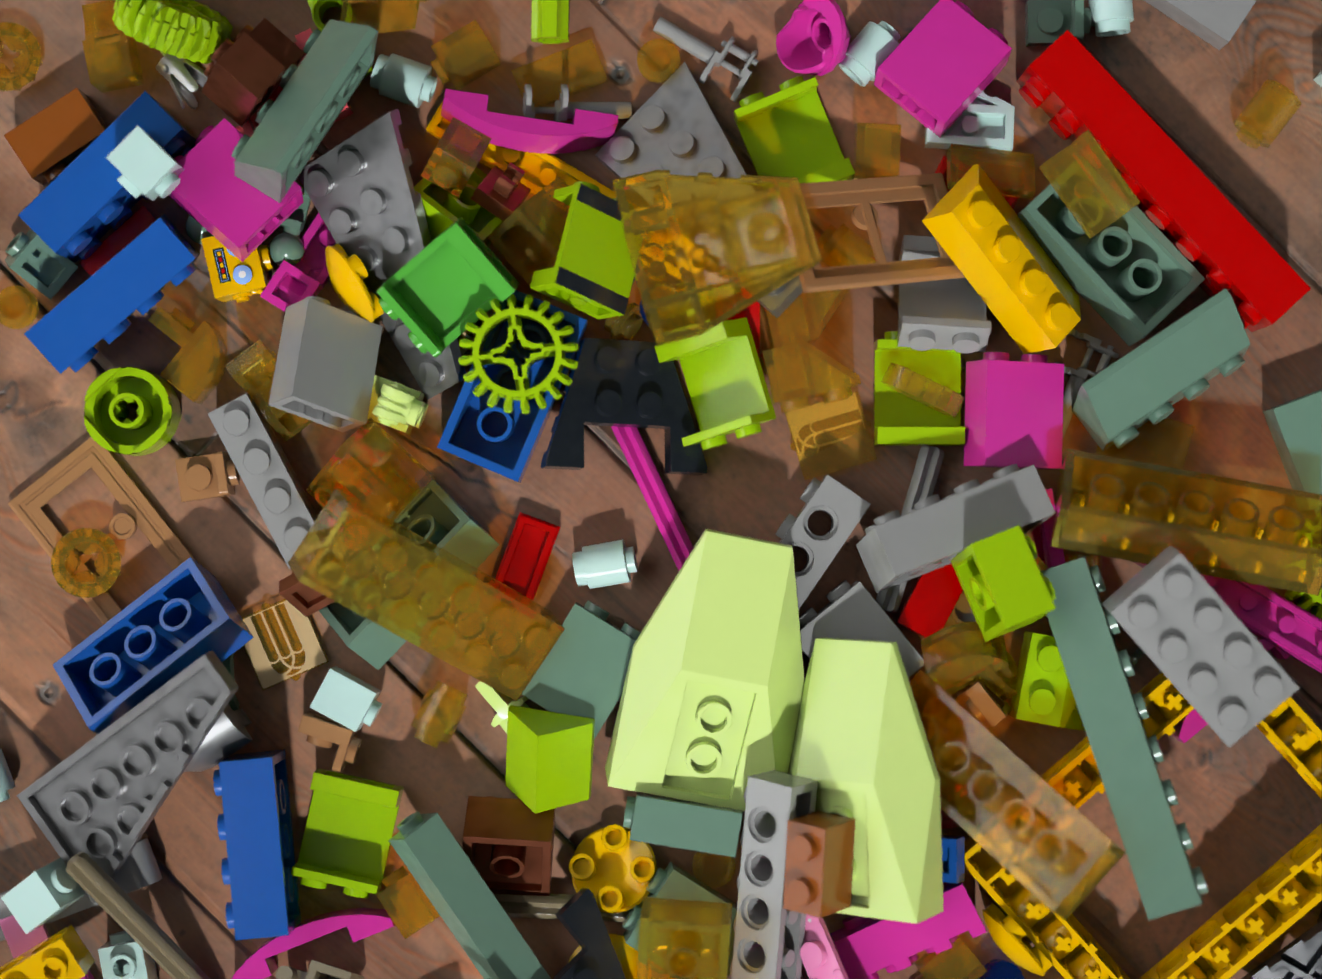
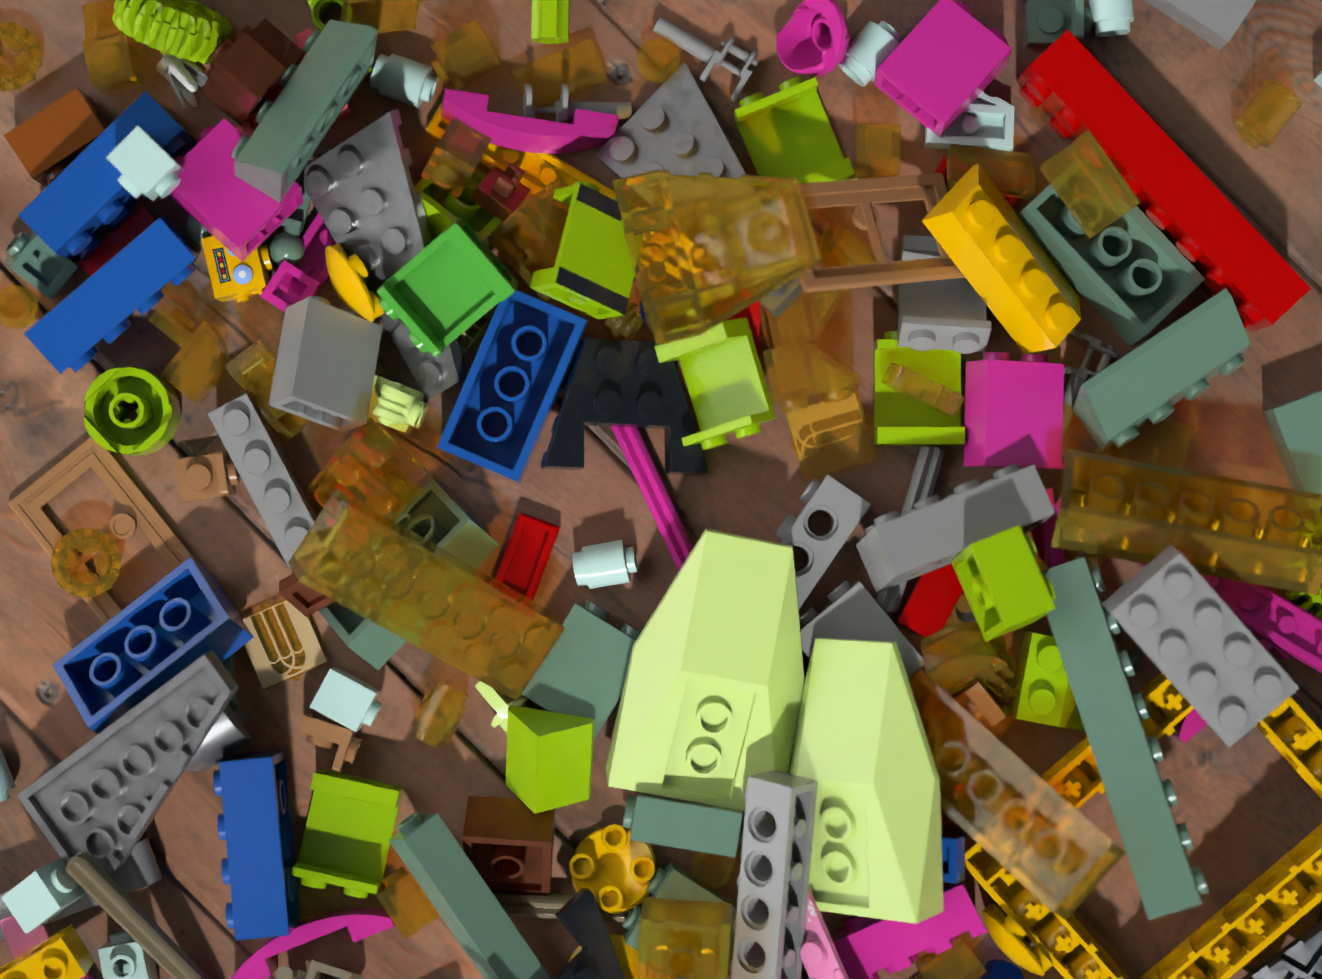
lime gear [459,294,579,414] -> none
dark orange brick [783,811,856,918] -> none

